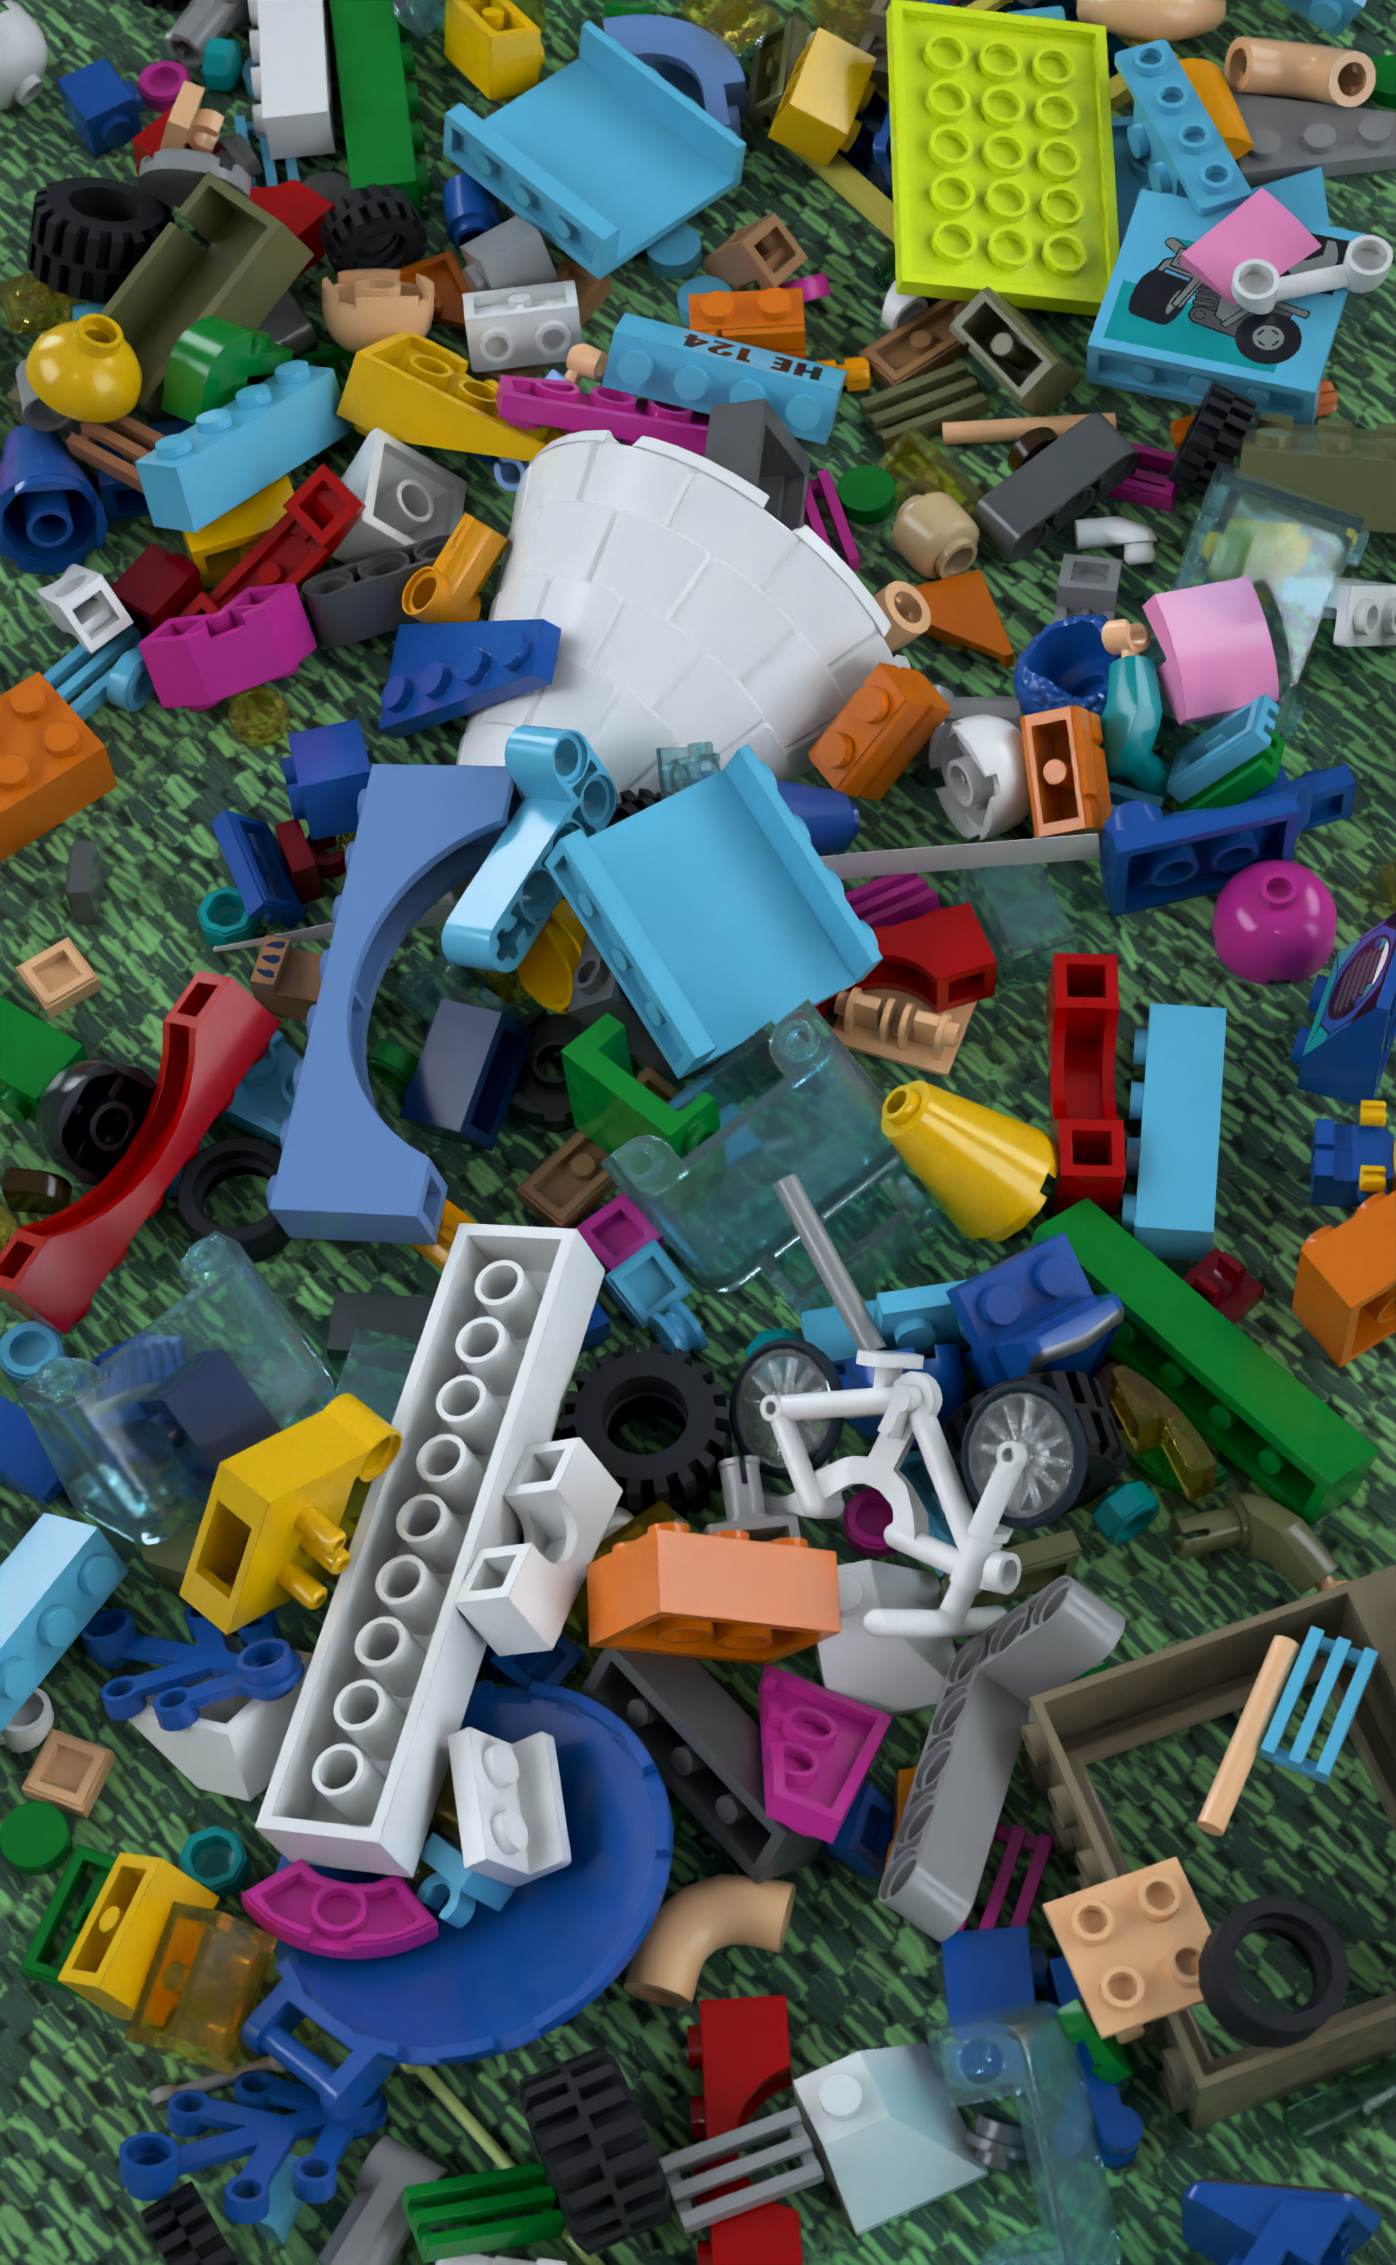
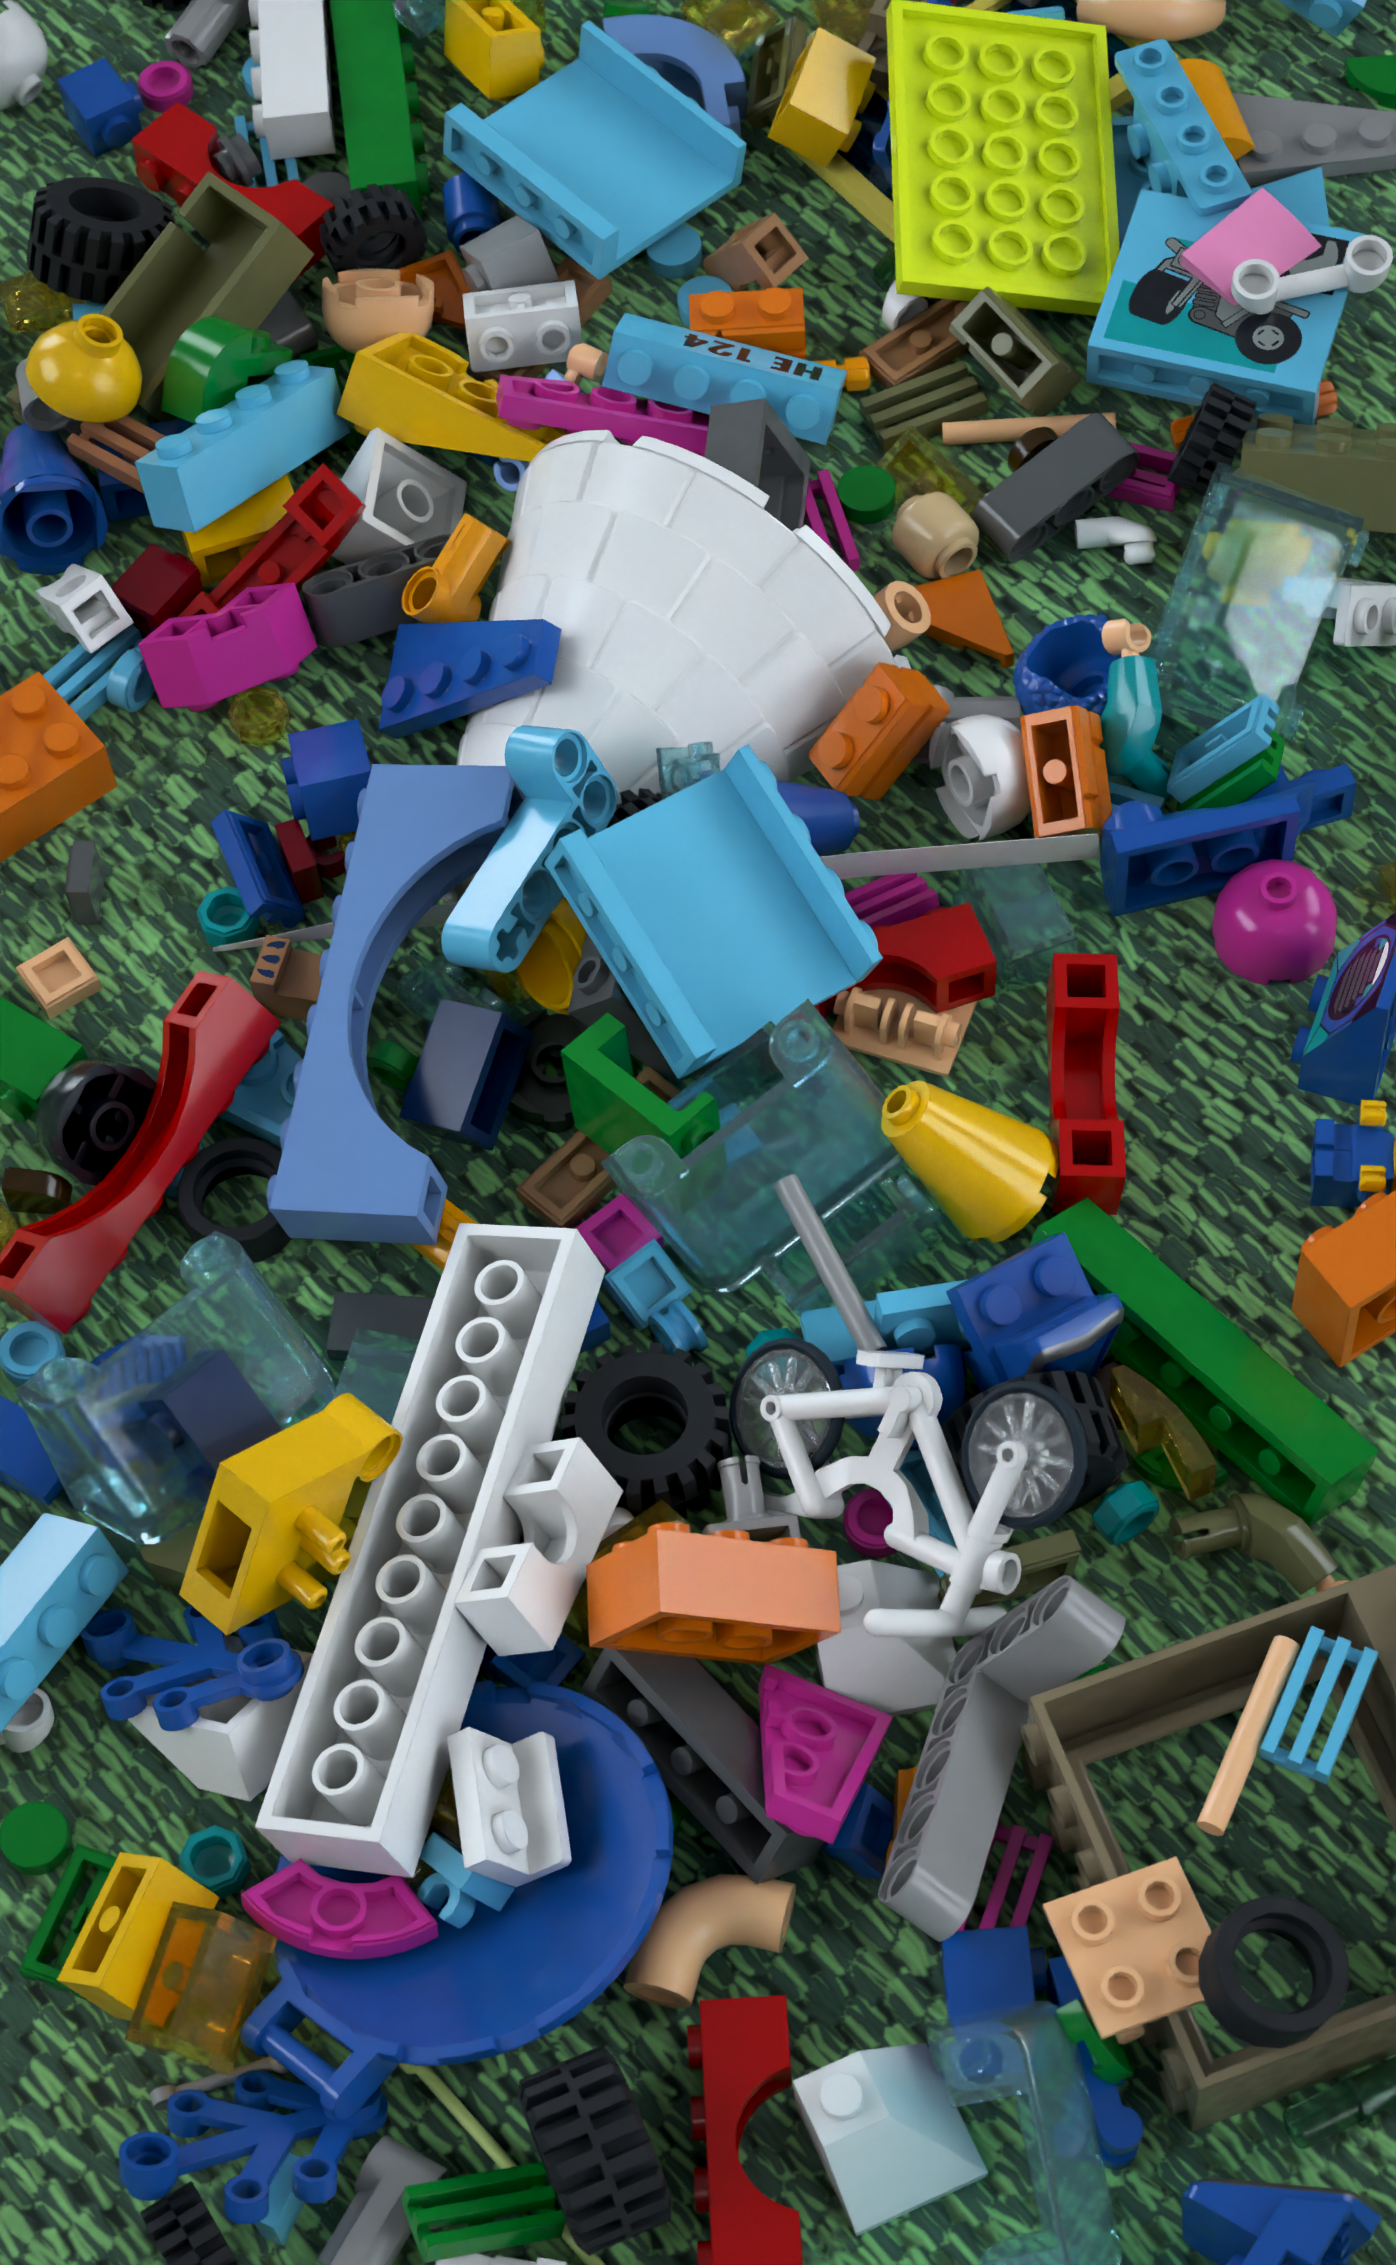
light nougat tile [21,1728,116,1819] -> none
light grey tile [138,148,252,208] -> none
light nougat tile [159,80,225,154] -> none
teal tile [202,38,243,91] -> none
light grey tile [659,2106,824,2234] -> none
dark pink tile [778,273,831,302] -> none
dark grey plate [964,2113,1038,2172] -> none
light grey slope [1052,554,1123,624] -> none
medium azure brick [1121,1003,1227,1261] -> none
bright pink slope [1142,576,1280,726] -> none
dark red tile [1182,1247,1265,1325] -> none
light nougat cylinder [1224,36,1376,108] -> none

